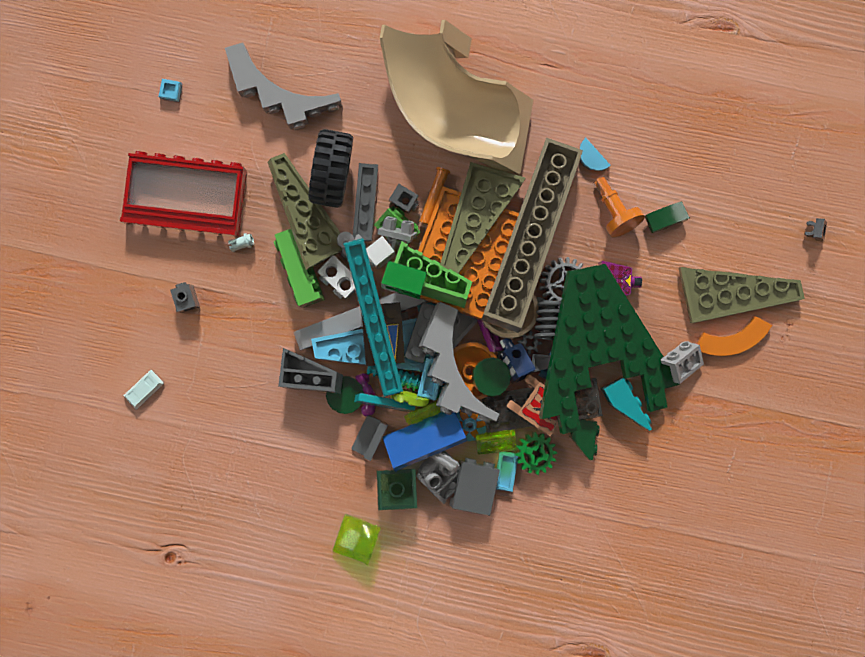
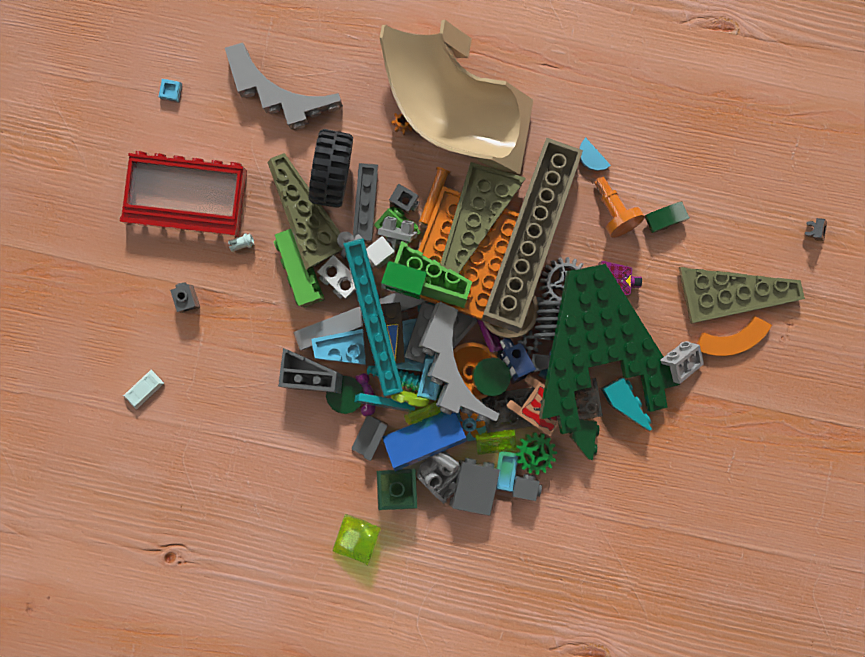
none -> orange gear [391,112,413,135]
none -> dark grey brick [511,474,542,501]

